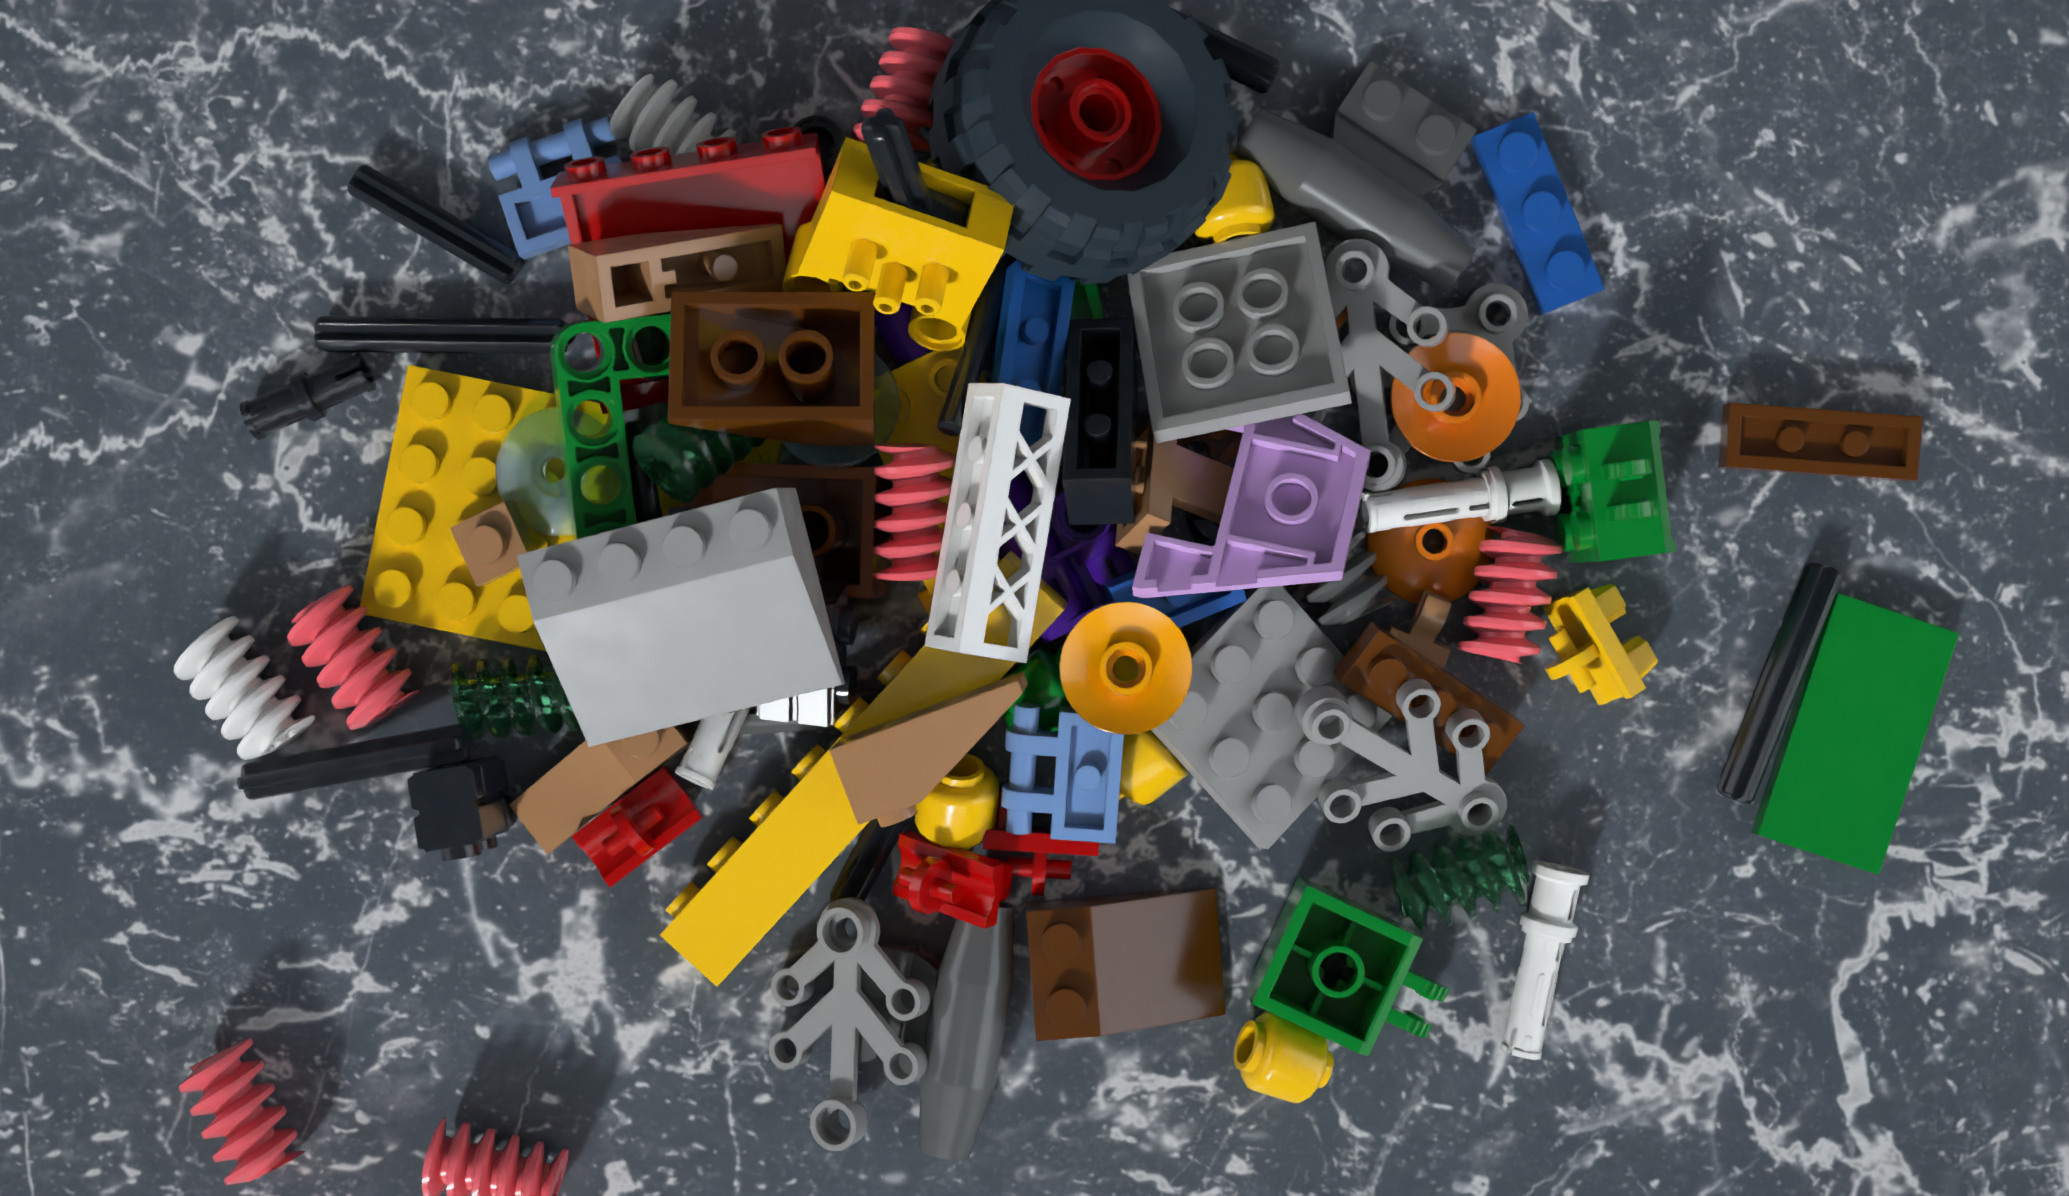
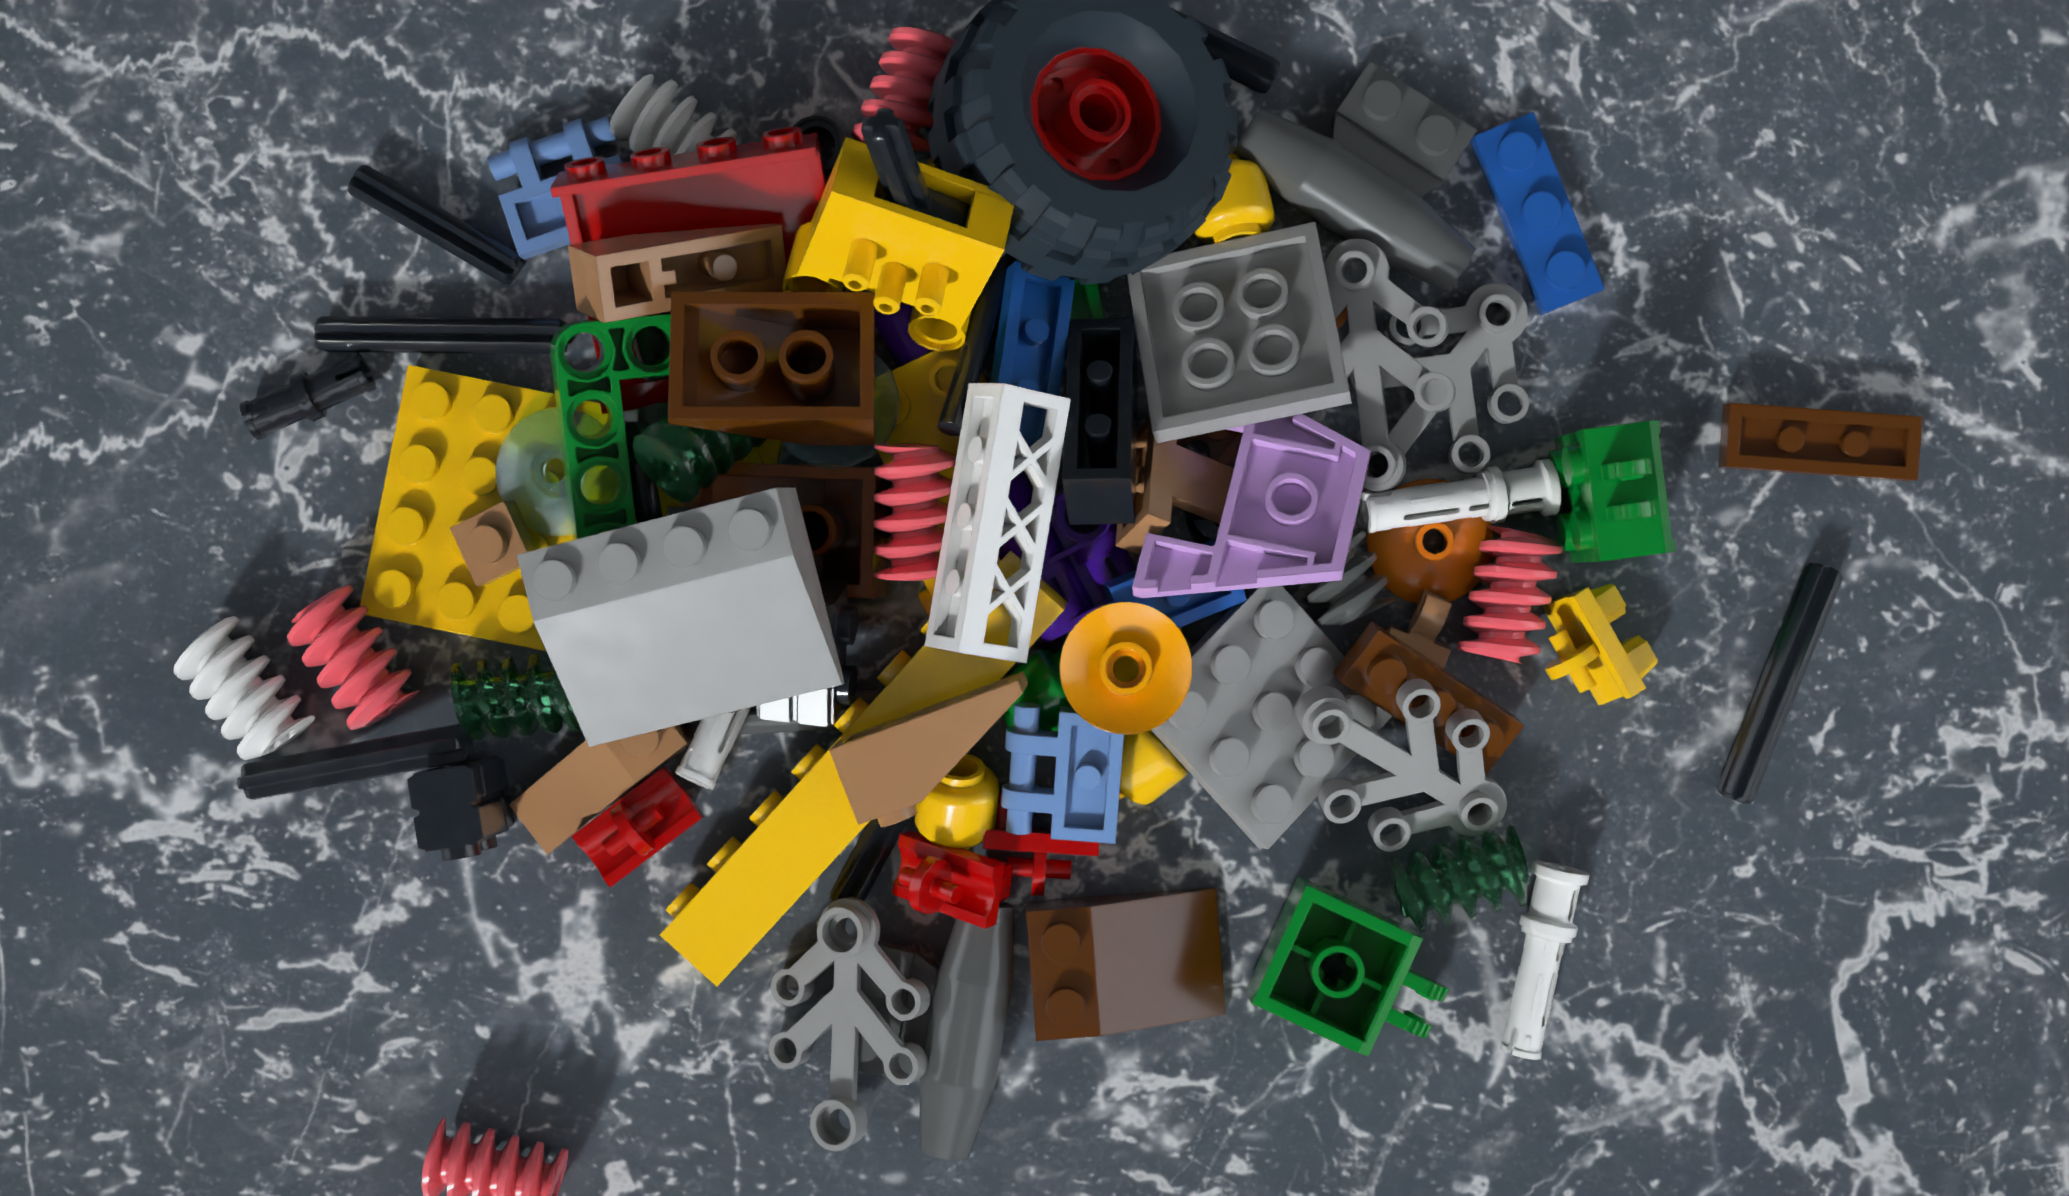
coral piece [178,1037,306,1185] -> none
yellow head [1233,1011,1334,1103] -> none
orange dish [1390,332,1521,462] -> none
green tile [1751,593,1960,875] -> none

